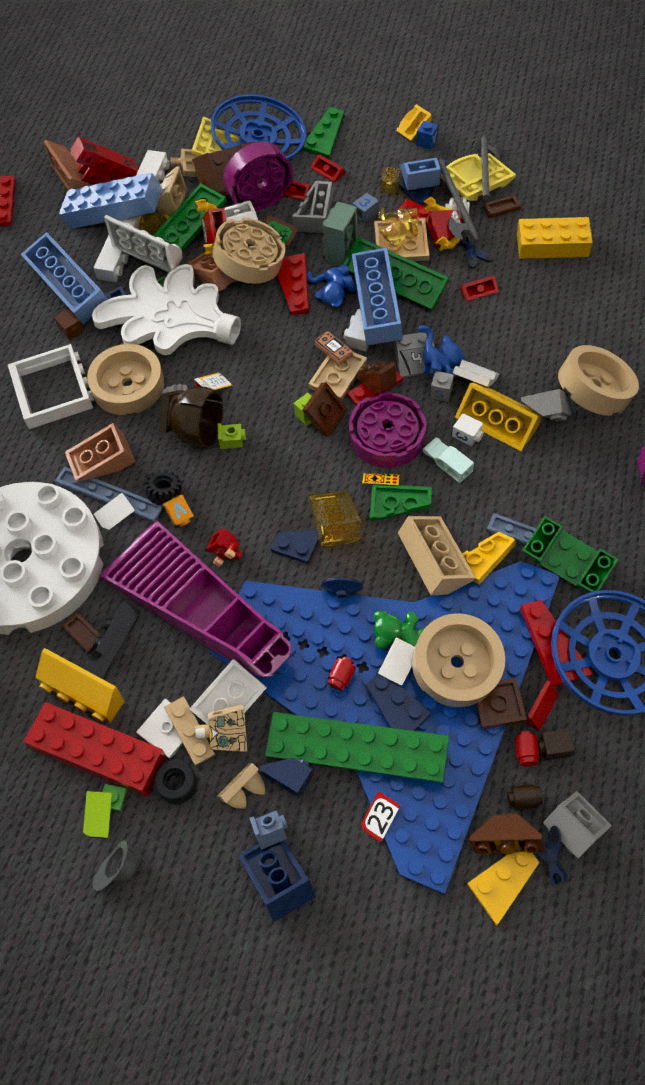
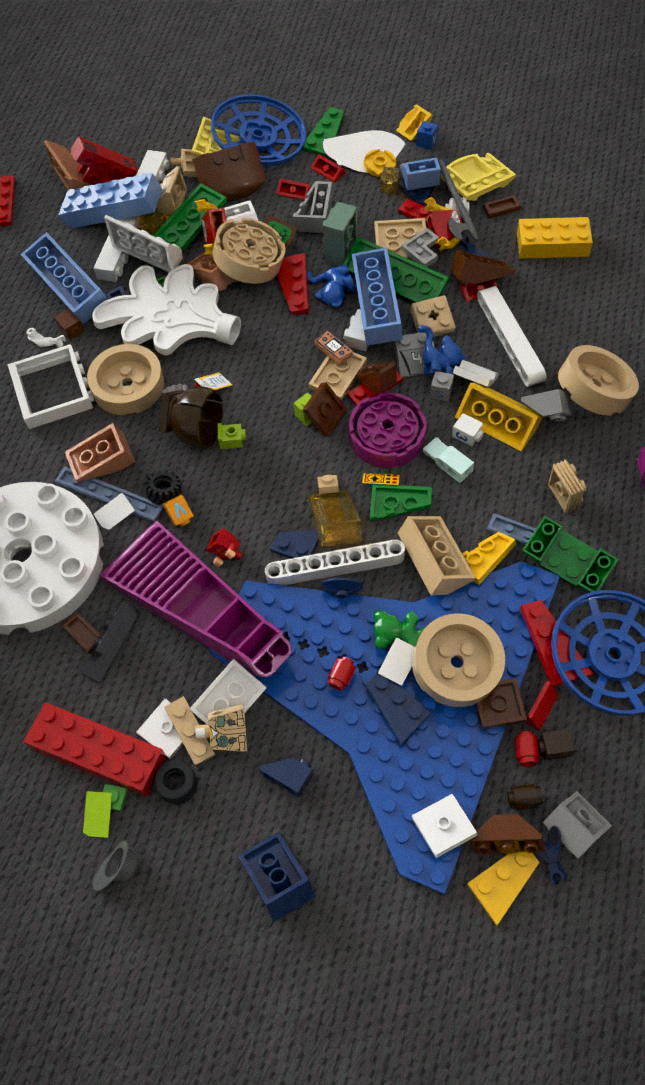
yellow slope [35,648,125,723] -> none
tan tile [217,763,265,809] -> none
magenta brick [223,142,293,212] -> none
sand blue brick [249,810,288,850] -> none
green plate [265,712,450,783] -> none
sand blue brick [352,193,379,223] -> none
sticker [361,791,400,842] -> none
clear yellow animal [378,207,420,246] -> none
dark grey piece [481,134,500,201] -> none
none -> white arm [26,328,66,348]
none -> white beam [265,540,405,586]
none -> tan plate [317,475,339,494]
none -> white sticker [323,130,405,173]
none -> yellow tile [364,149,396,177]
none -> light grey plate [401,228,439,267]
none -> tan brick [410,296,455,337]
none -> white plate [412,794,477,858]
none -> reddish brown slope [450,250,515,285]
none -> white beam [477,286,547,387]
none -> tan brick [548,460,586,514]

